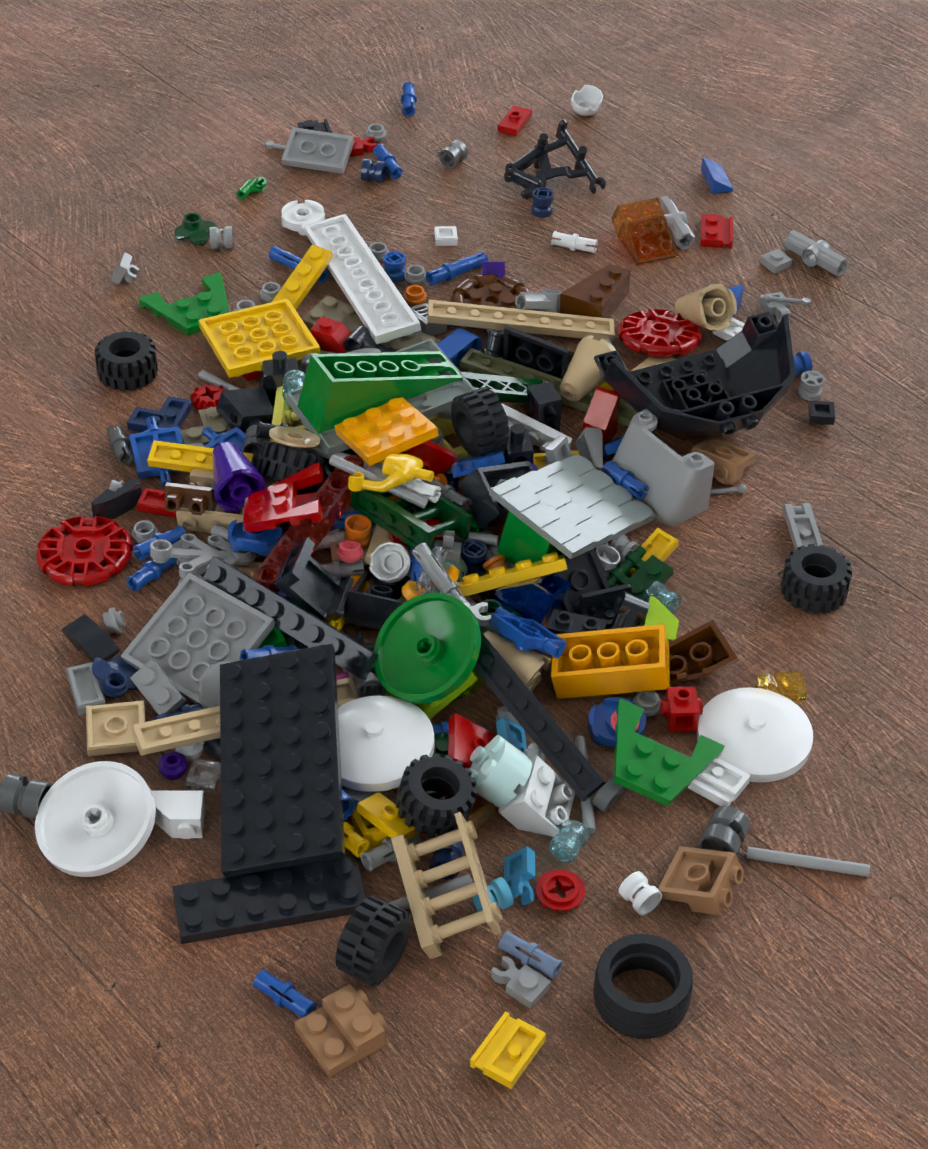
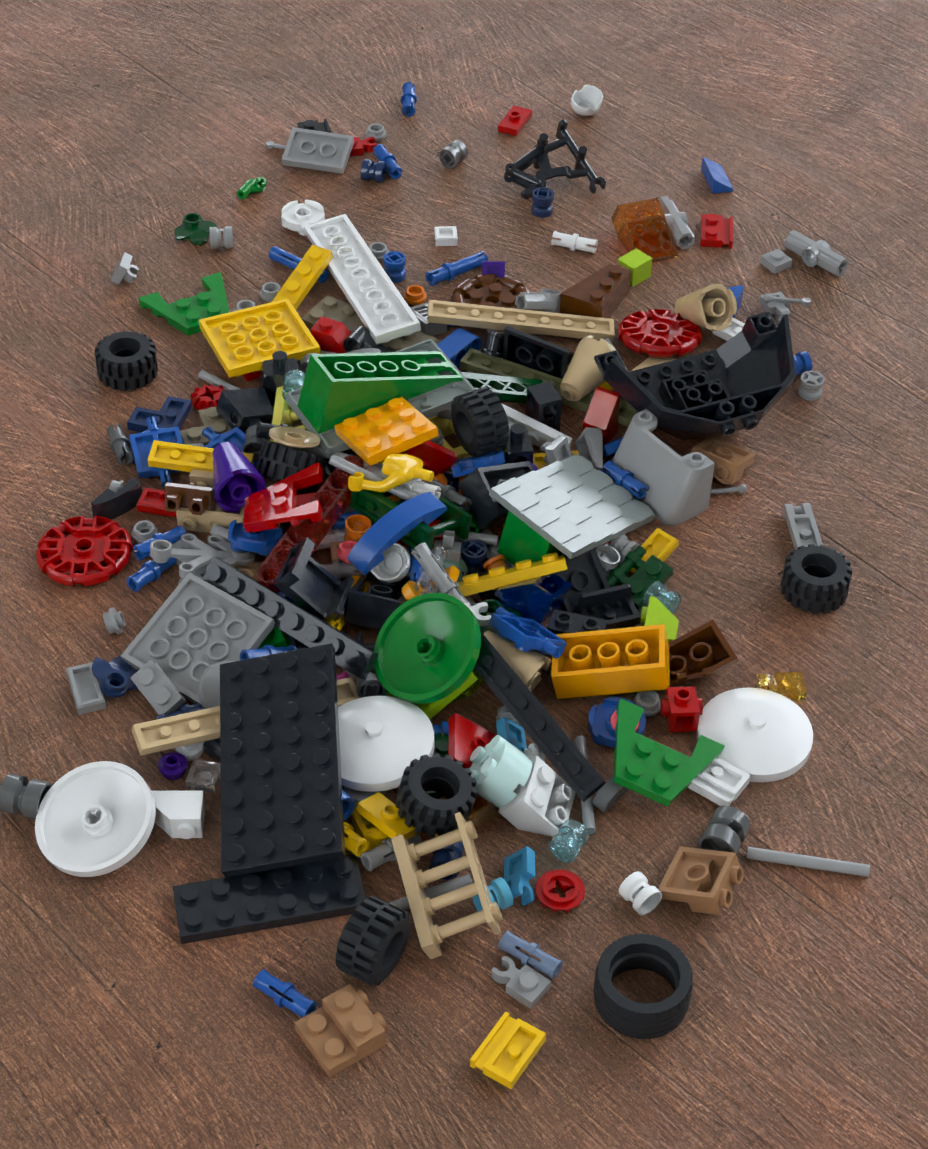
black slope [62,614,119,662] -> none
tan plate [86,700,146,757] -> none
light grey plate [404,265,426,285] -> none
black piece [609,591,649,629] -> none
black plate [808,400,836,425] -> none
none -> blue slope [347,492,447,575]
none -> lime panel [618,249,652,287]

